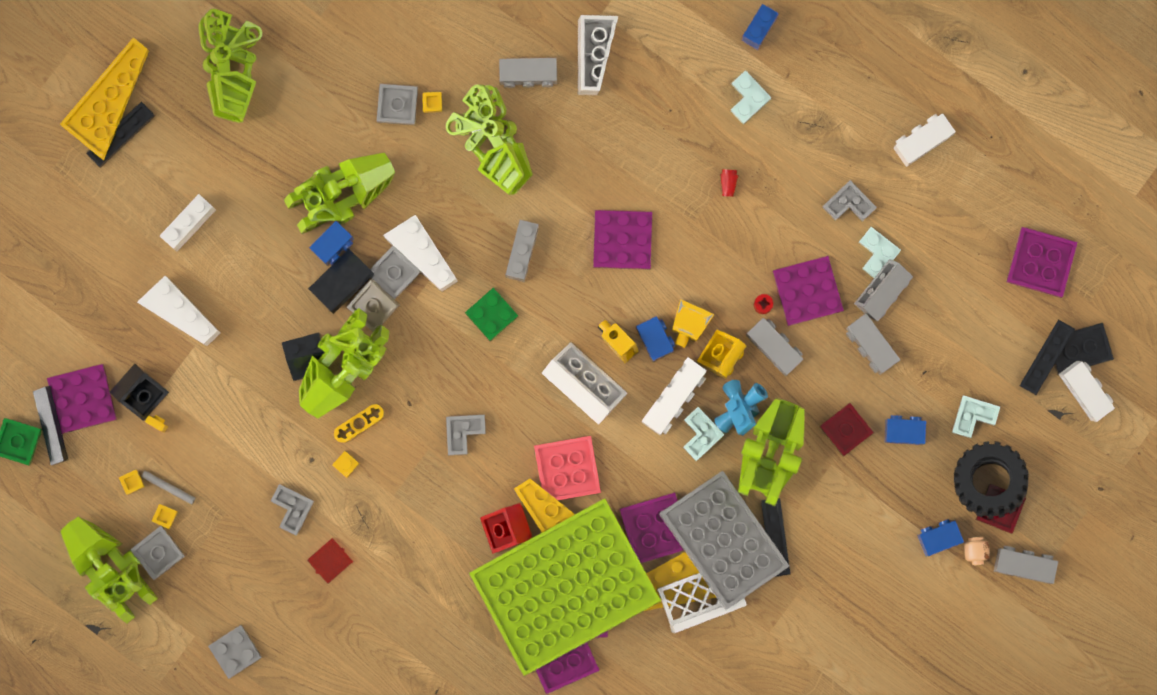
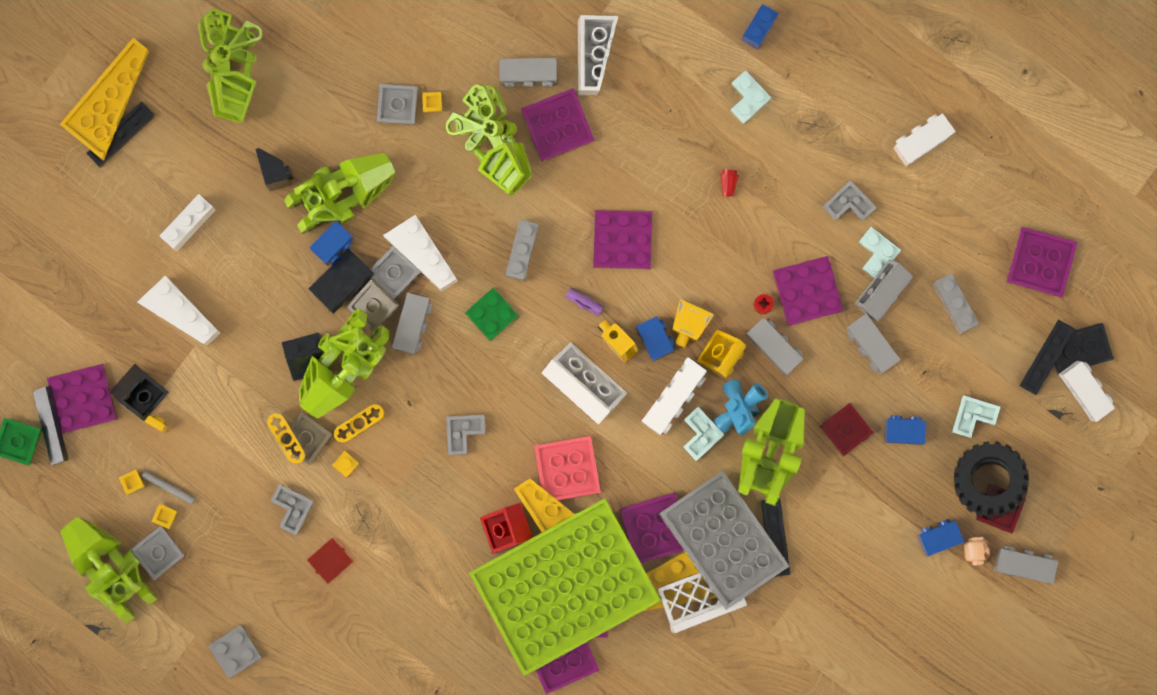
none -> black slope [255,148,294,191]
none -> yellow beam [267,413,306,464]
none -> dark tan plate [281,412,333,465]
none -> light grey brick [392,292,433,355]
none -> magenta plate [521,88,595,162]
none -> medium lavender pin [565,287,604,317]
none -> light grey brick [932,273,979,335]

